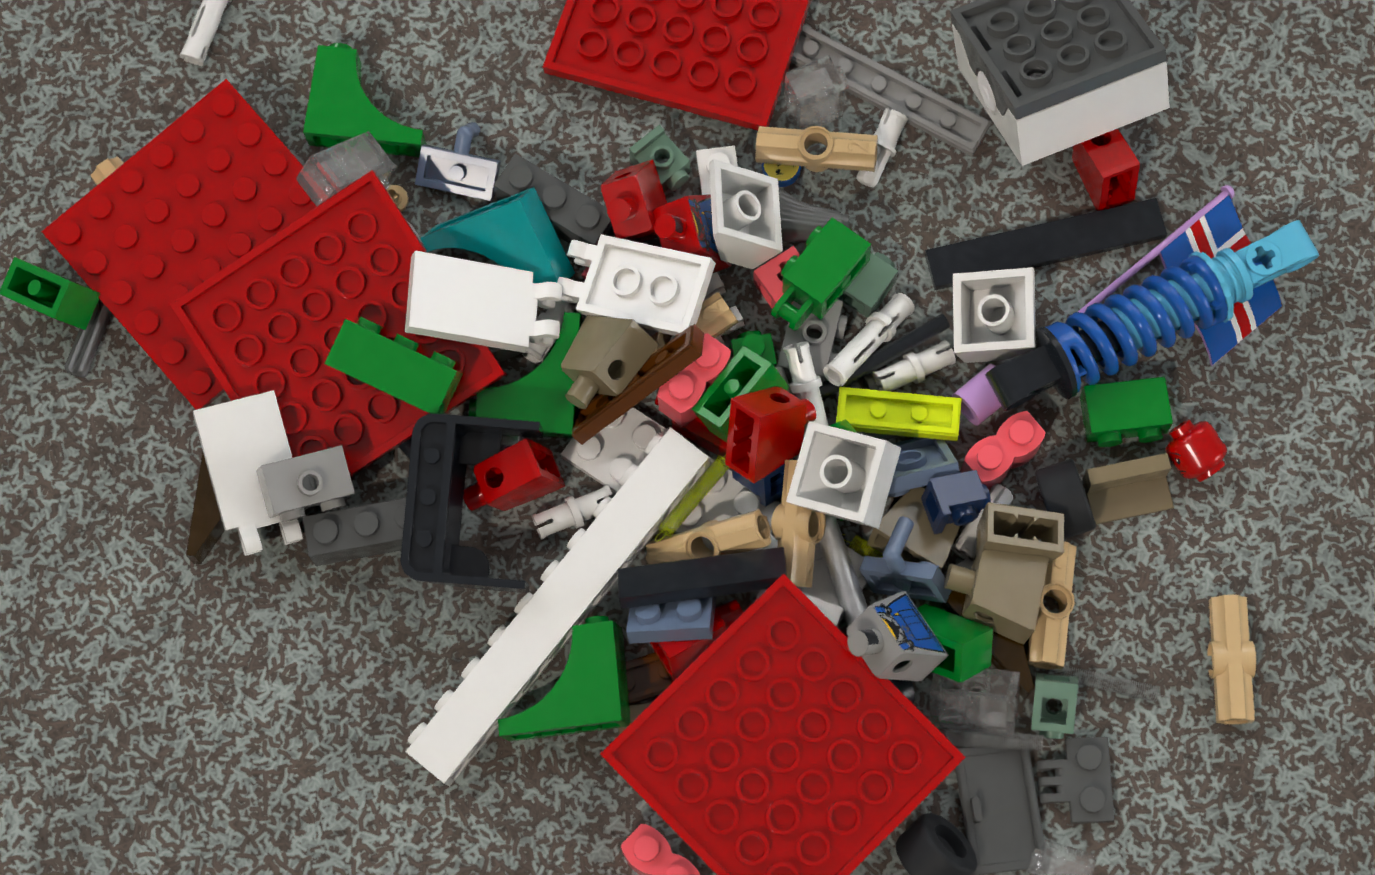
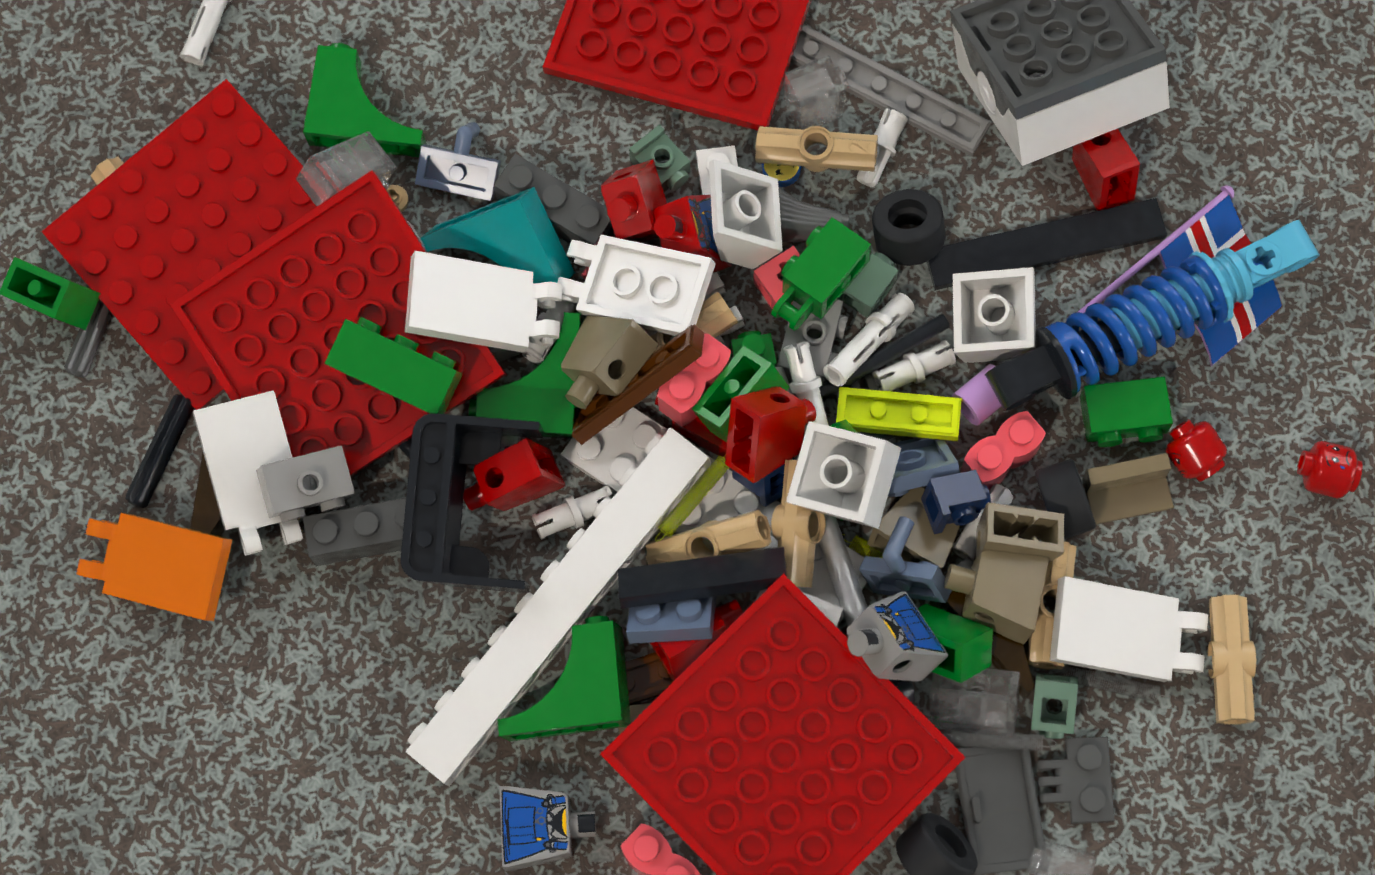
none -> orange tile [76,513,232,621]
none -> black axle [125,394,194,508]
none -> torso [500,786,596,871]
none -> black tyre [872,189,946,266]
none -> white tile [1050,576,1208,682]
none -> red head [1297,441,1363,499]

